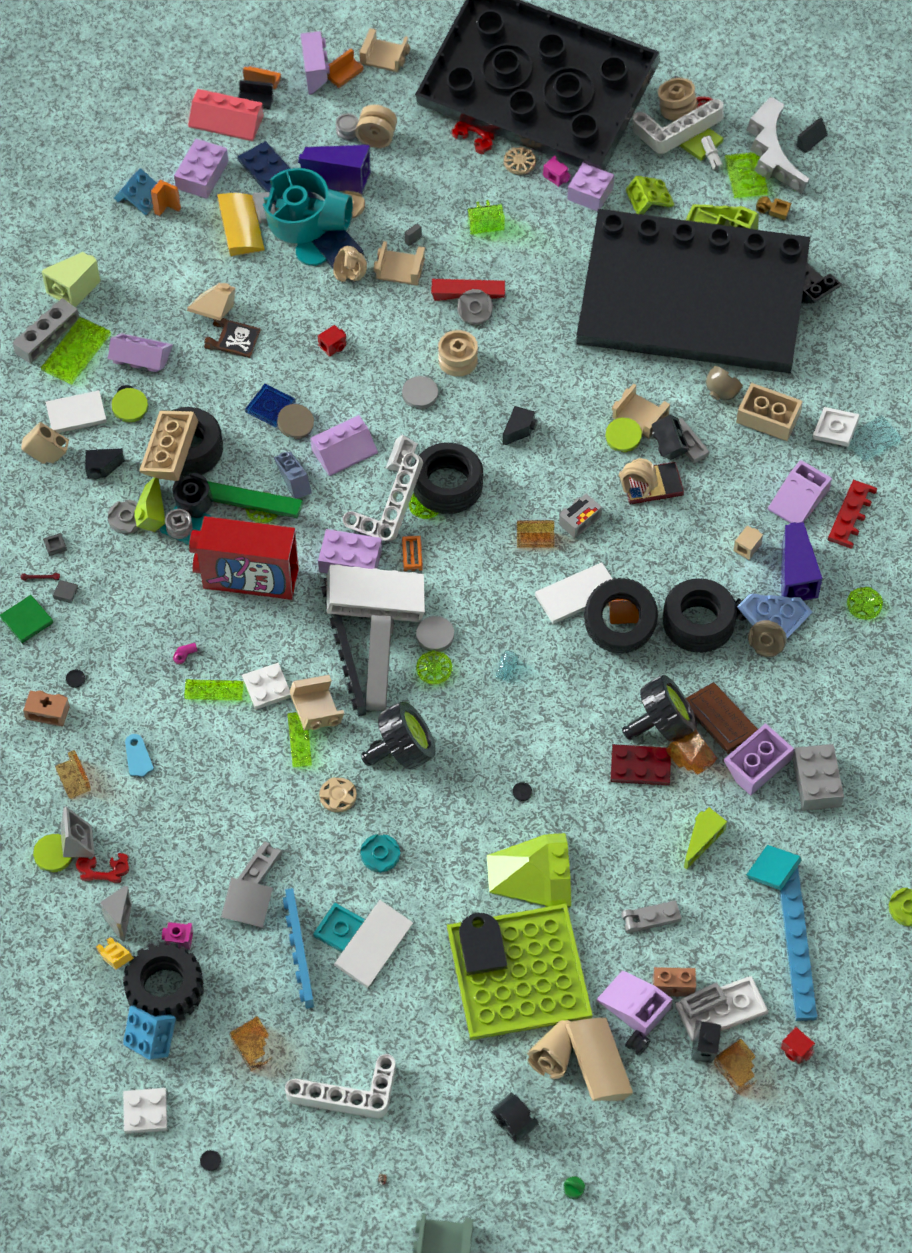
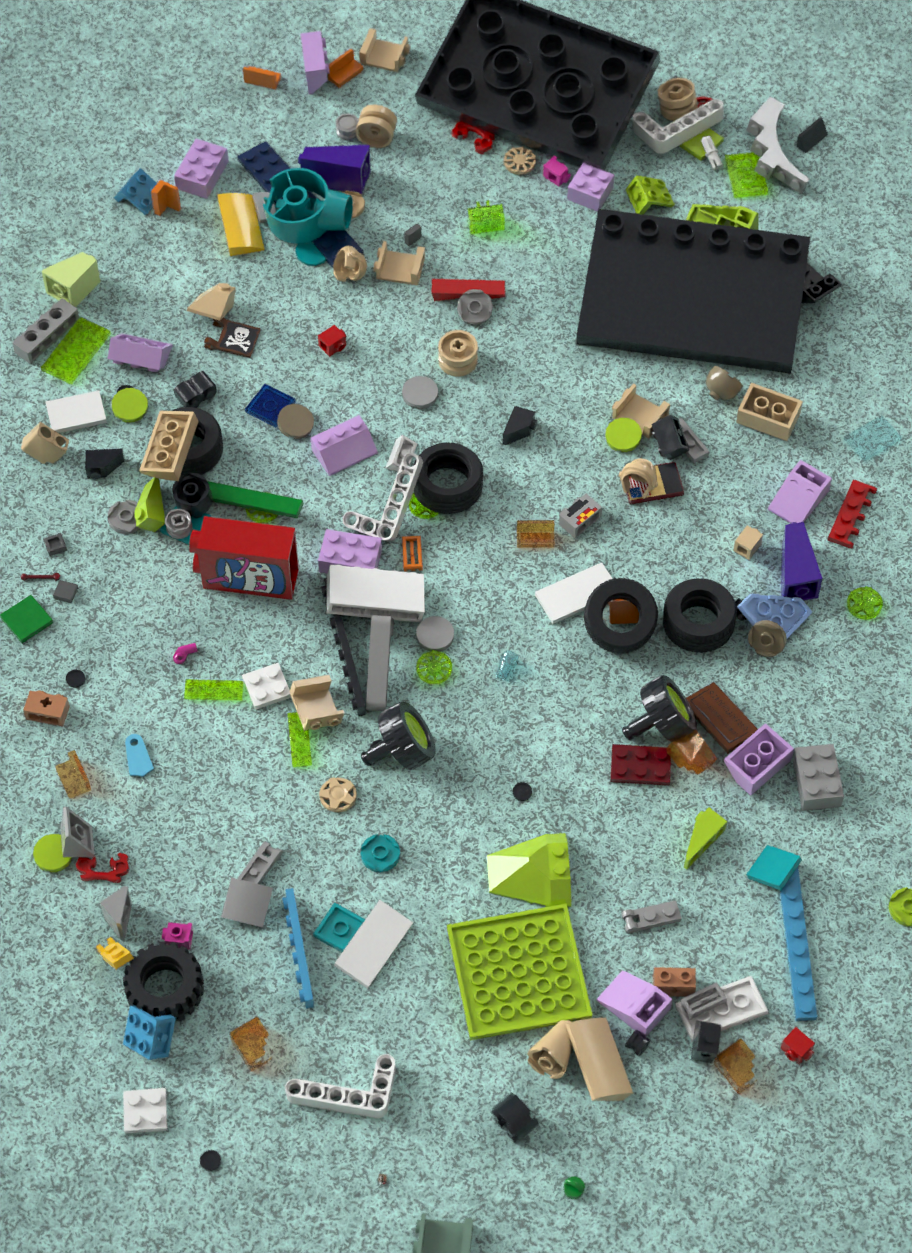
coral slope [188,89,264,141] -> none
black panel [238,80,274,110] -> none
sand blue slope [274,451,312,499] -> none
black tile [459,913,508,975] -> none
pearl gold plate [756,196,792,220] -> none
white plate [813,407,860,447] -> none
none -> black brick [173,371,217,408]

